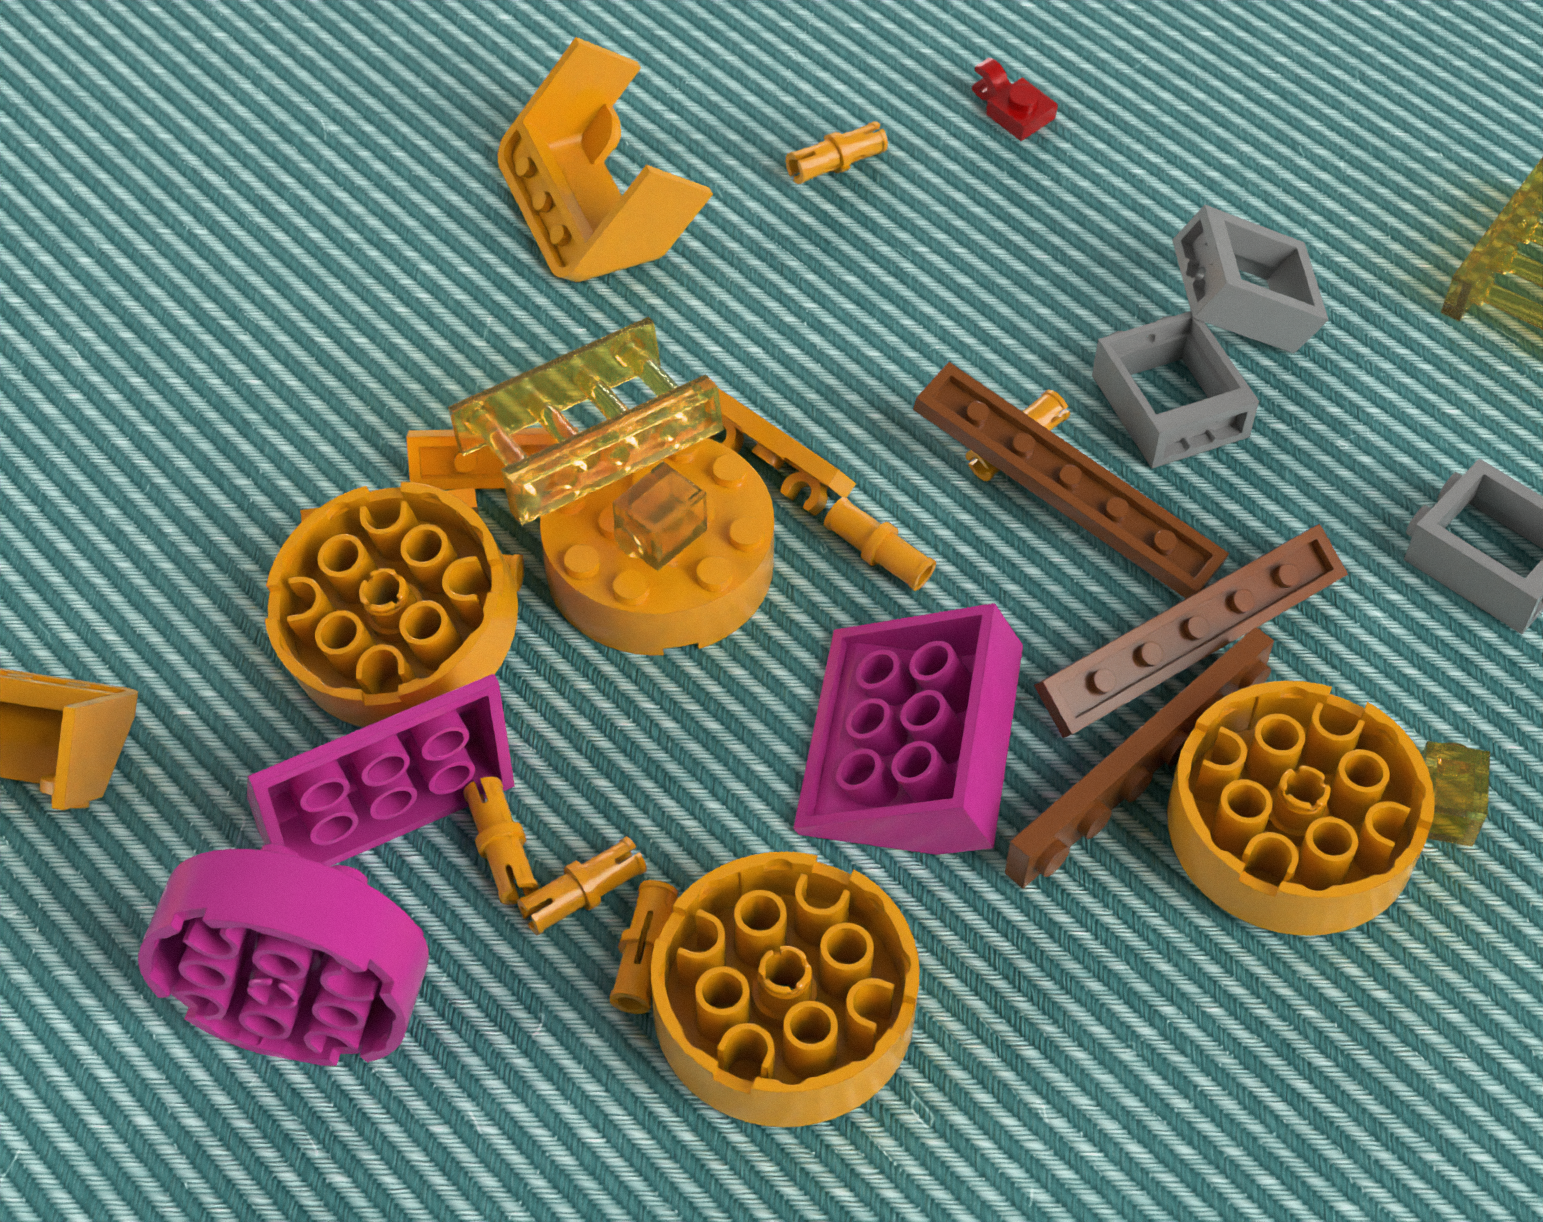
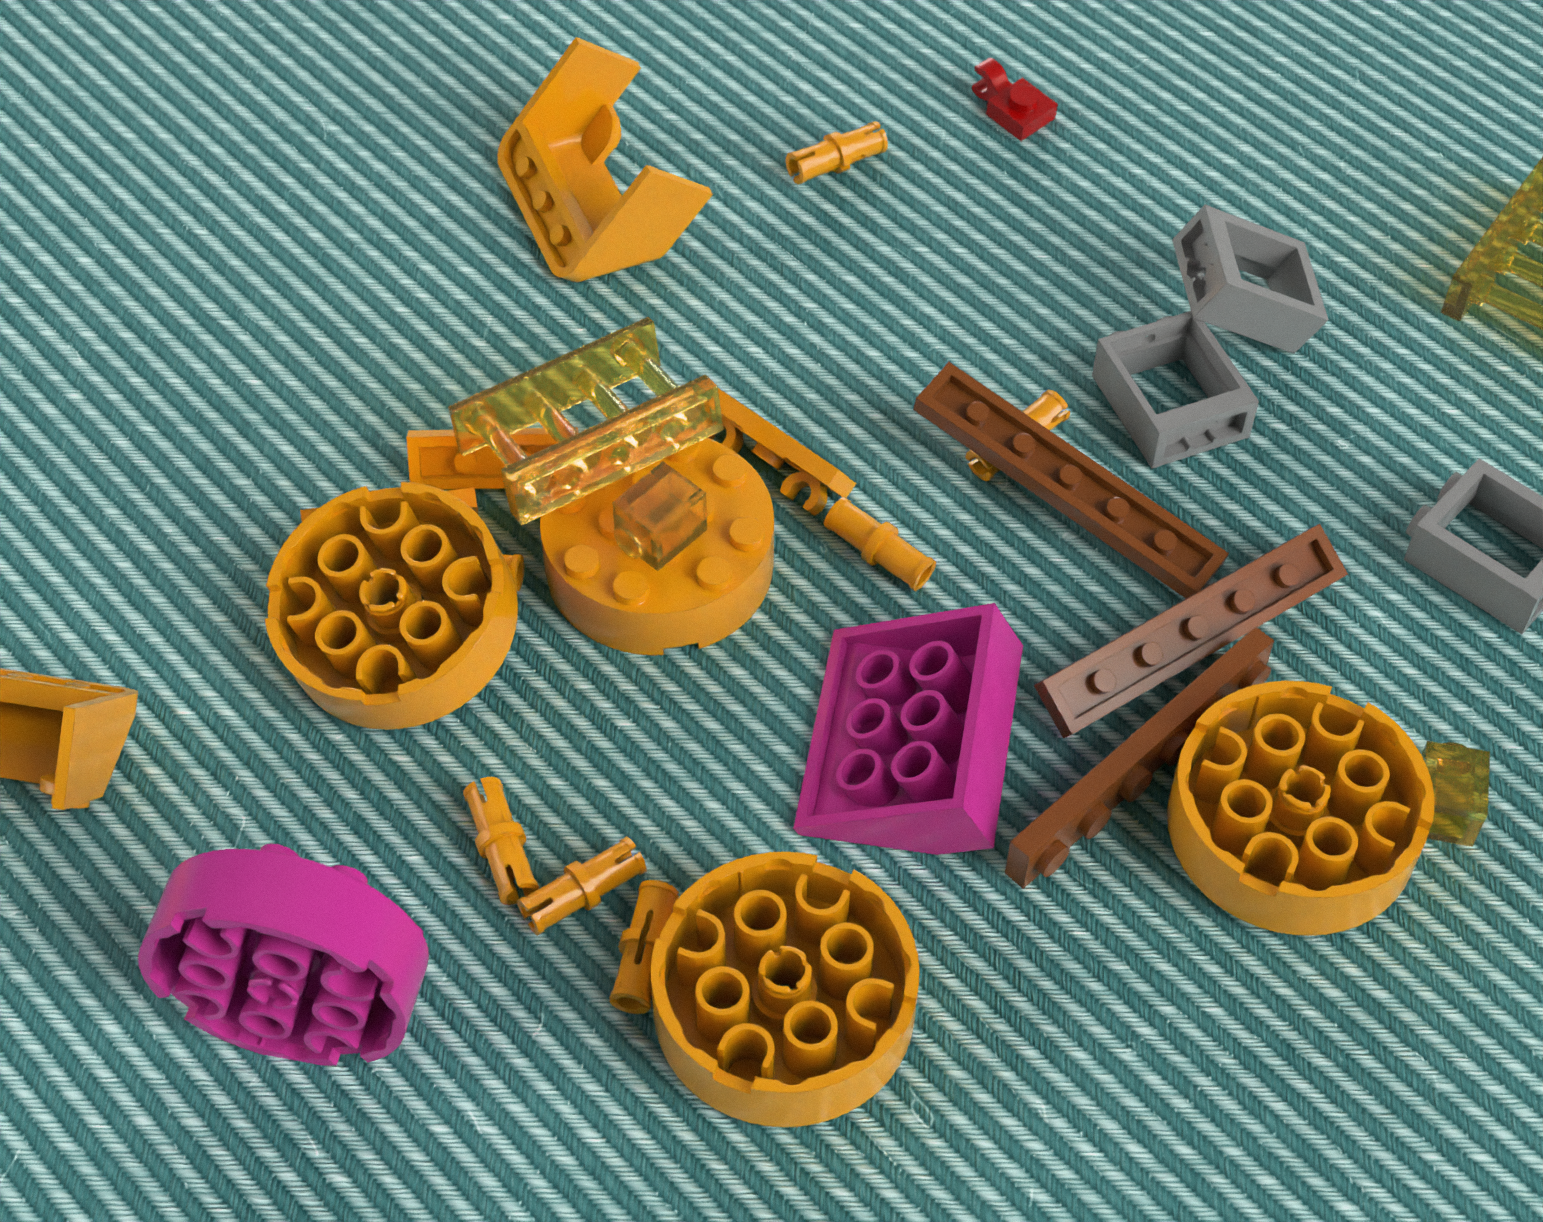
dark pink slope [247,673,515,867] -> none

